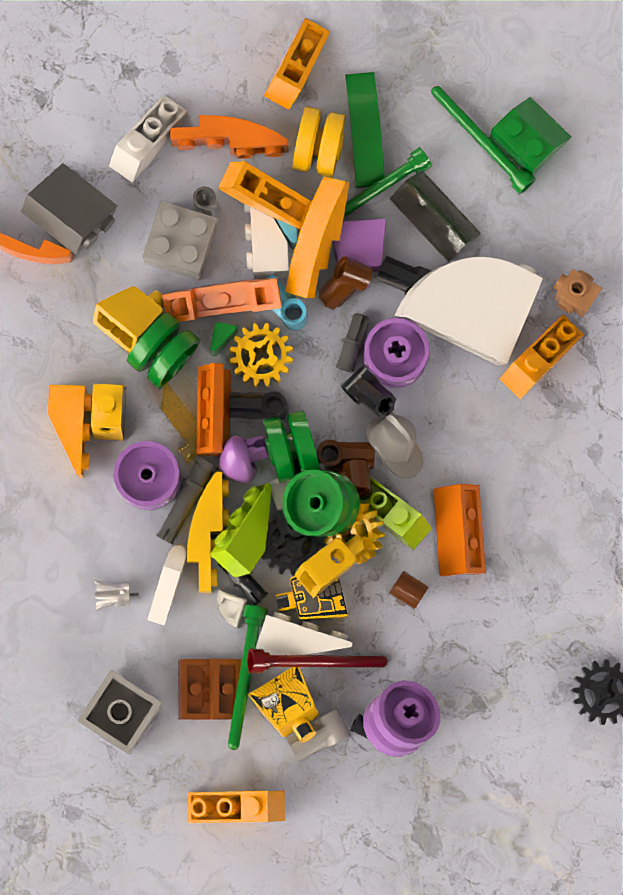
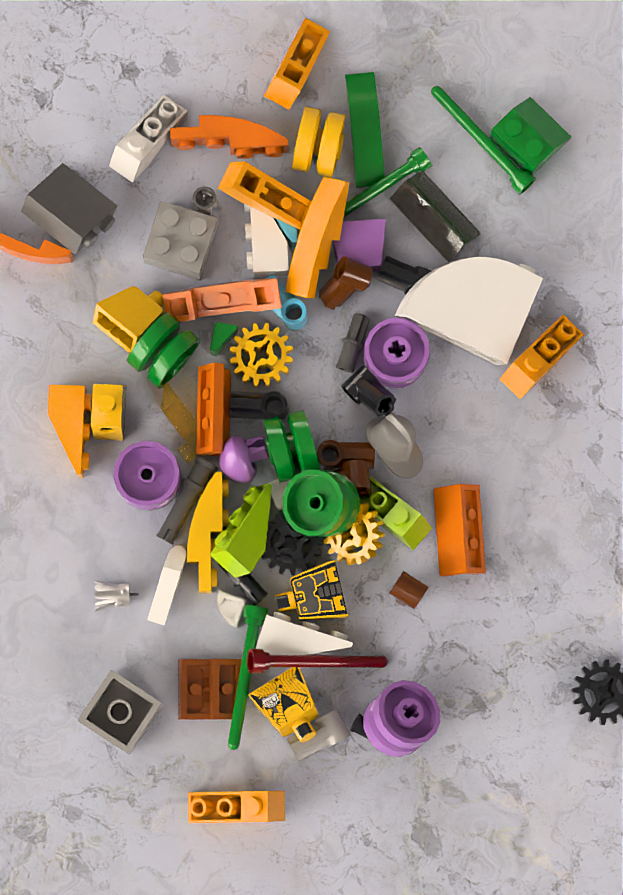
yellow torso [295,534,365,598] -> none
medium nougat brick [553,269,602,318] -> none

